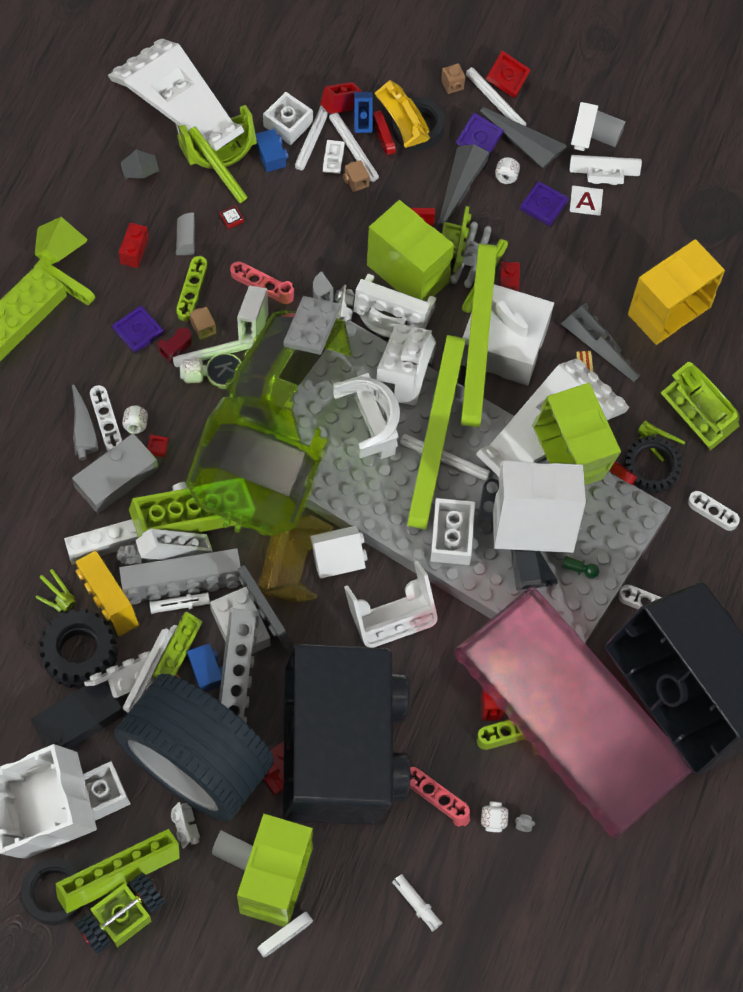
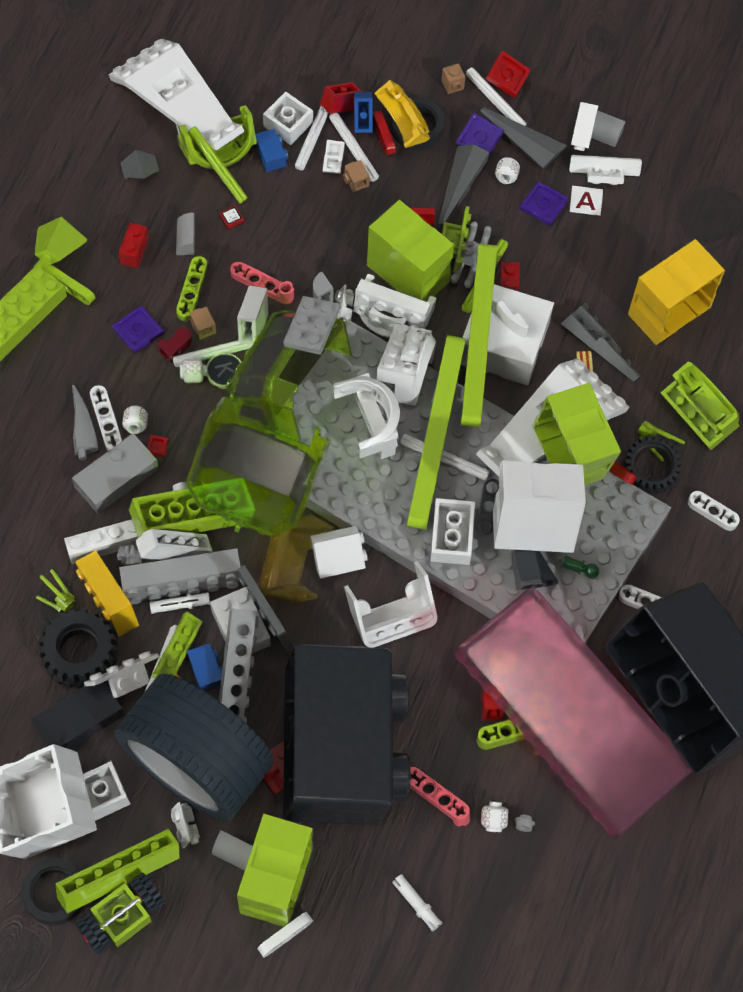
white axle [123,629,172,713] -> none

